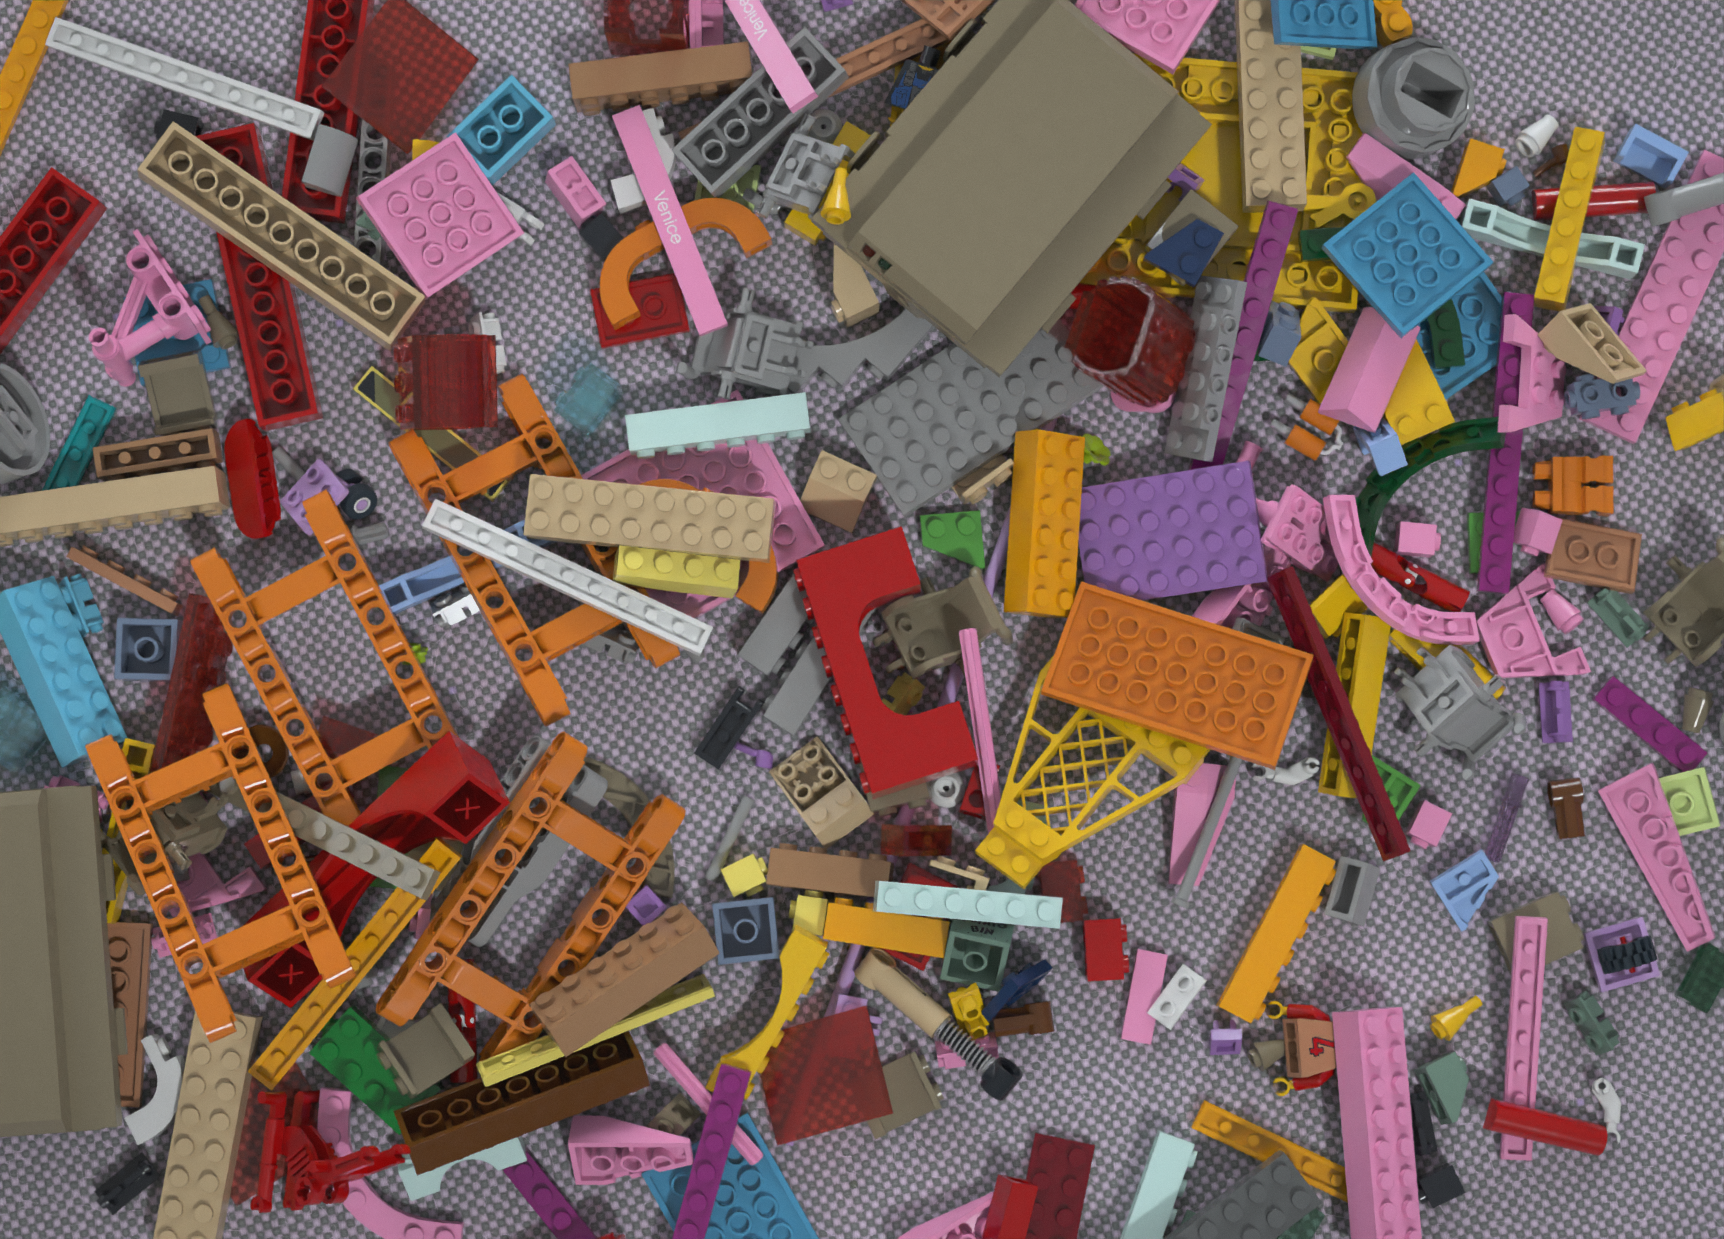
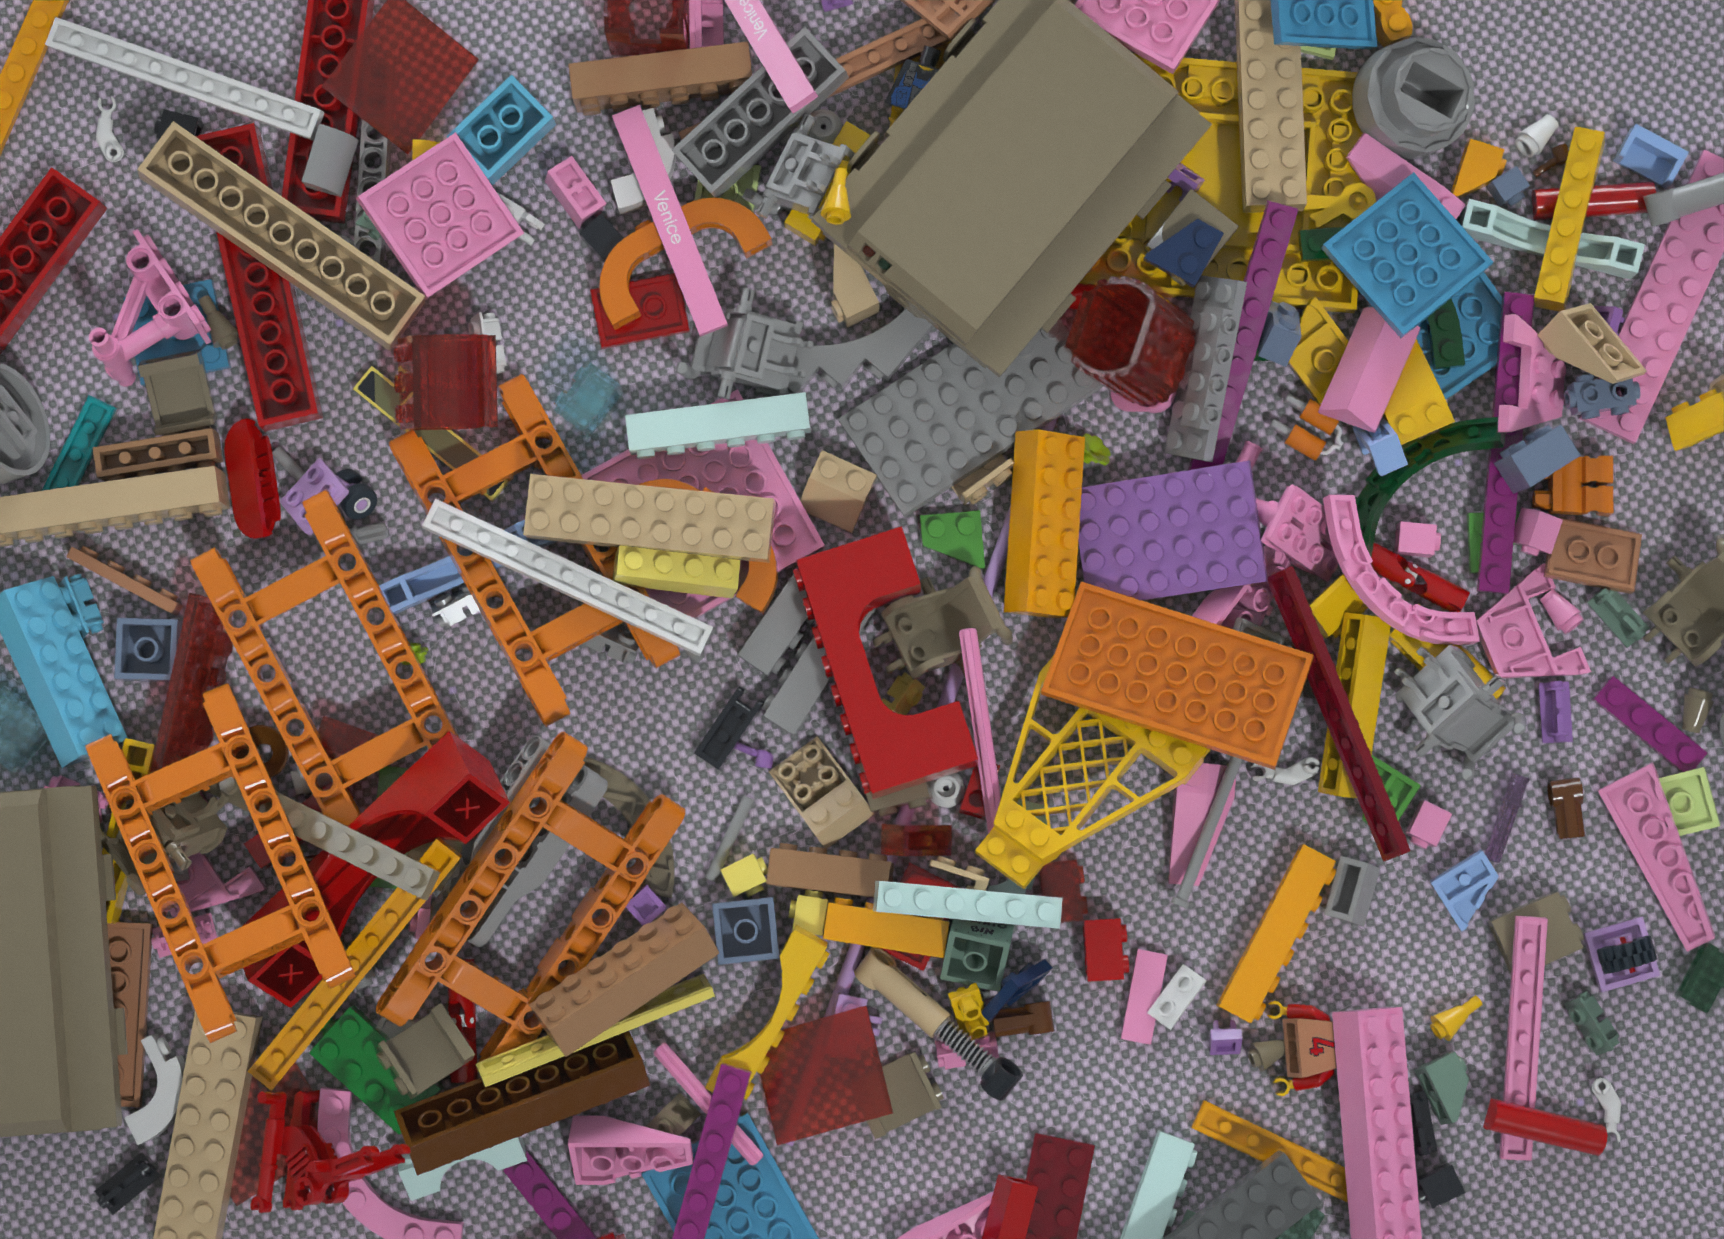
none -> white arm [96,96,124,162]
none -> sand blue brick [1494,424,1581,494]

